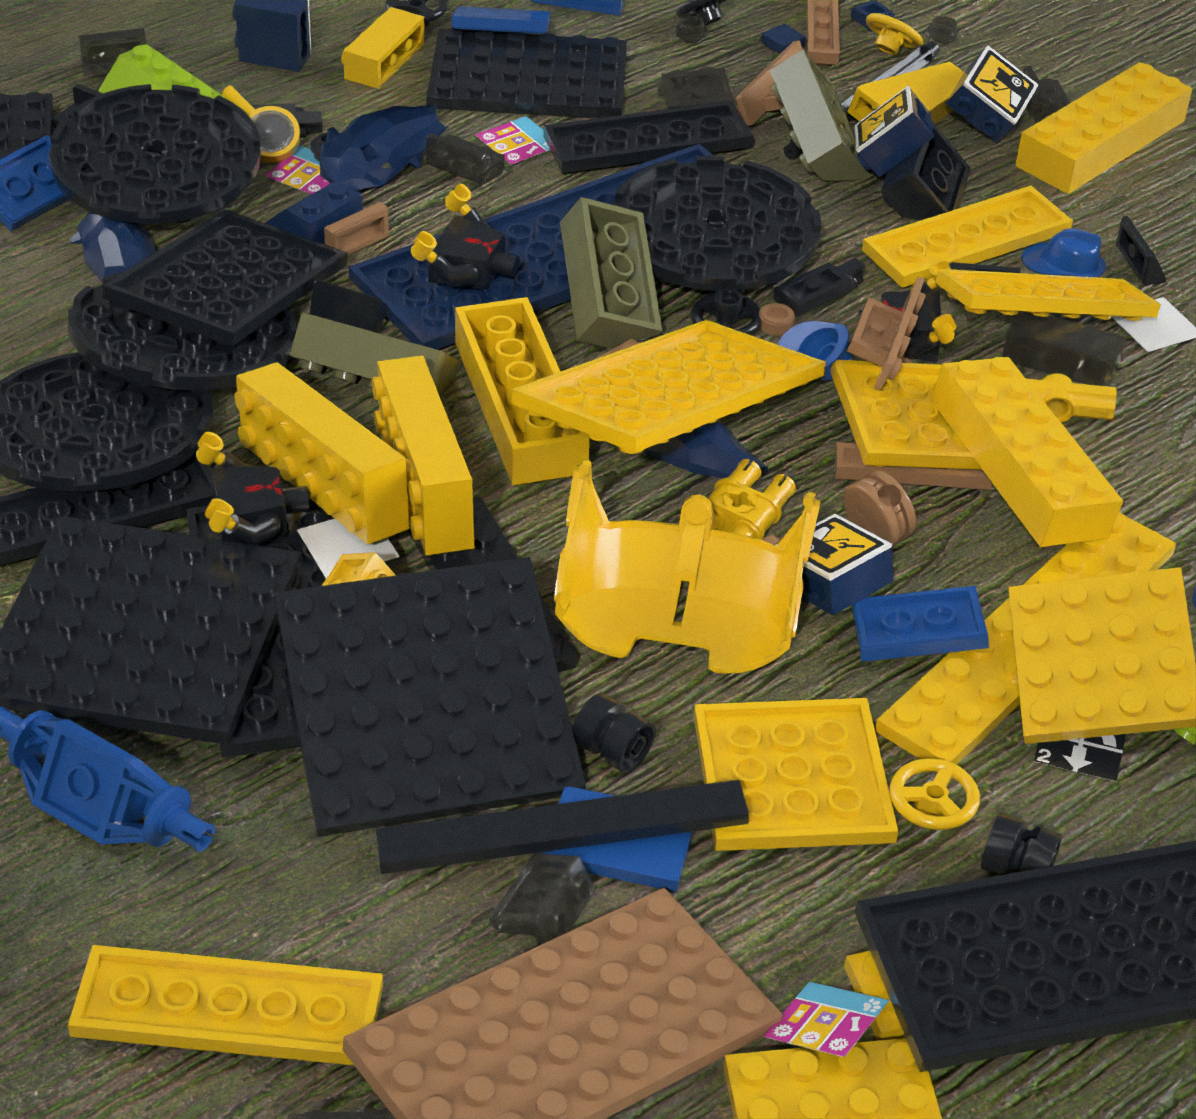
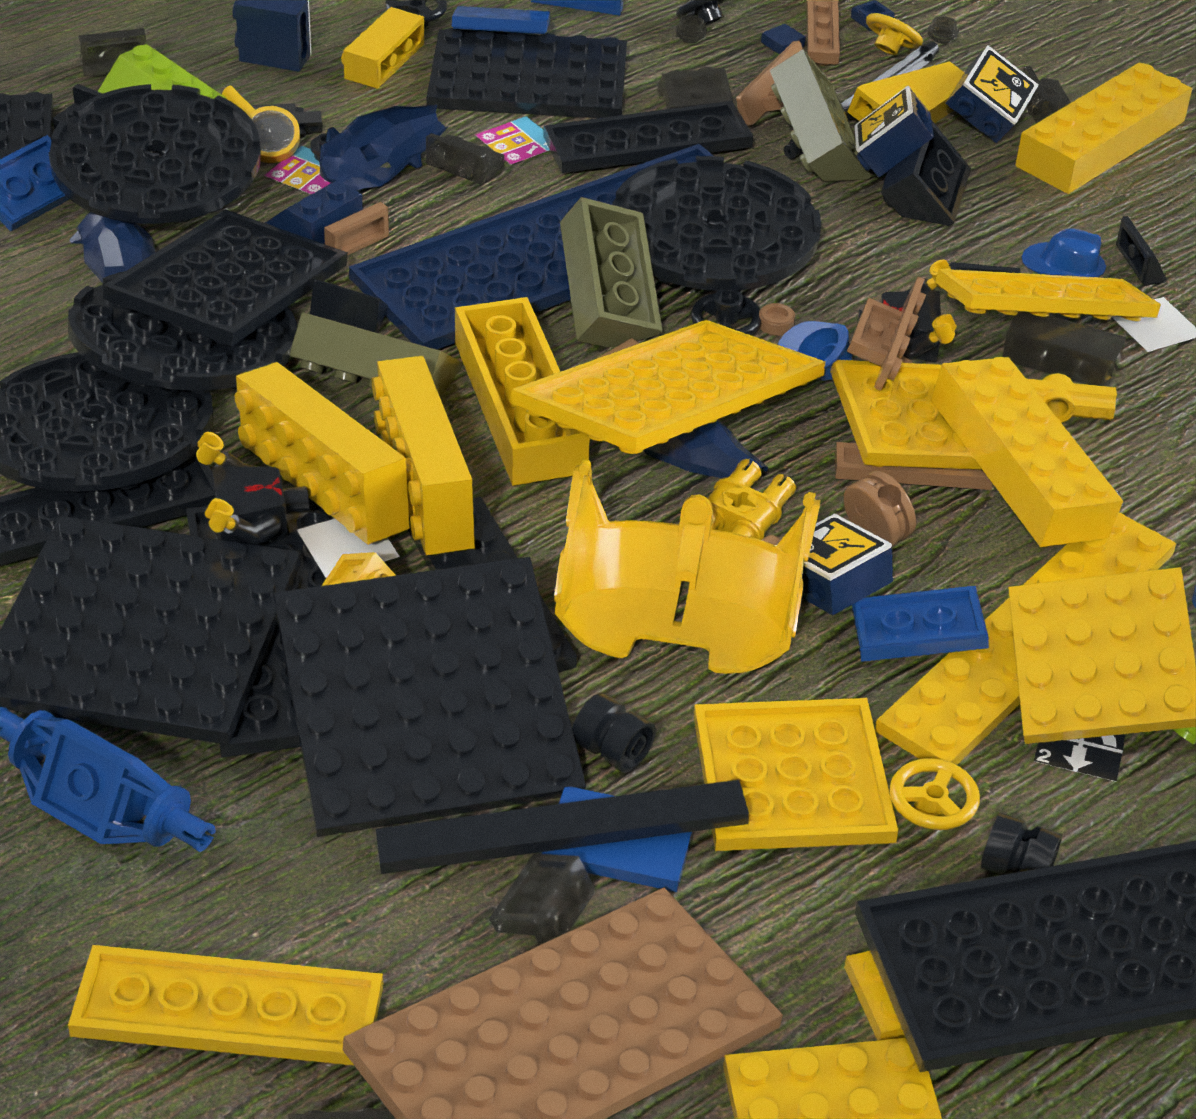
black torso [411,184,520,290] -> none
sticker [763,982,890,1057] -> none
black hinge [773,258,865,317] -> none
yellow plate [862,186,1073,288] -> none

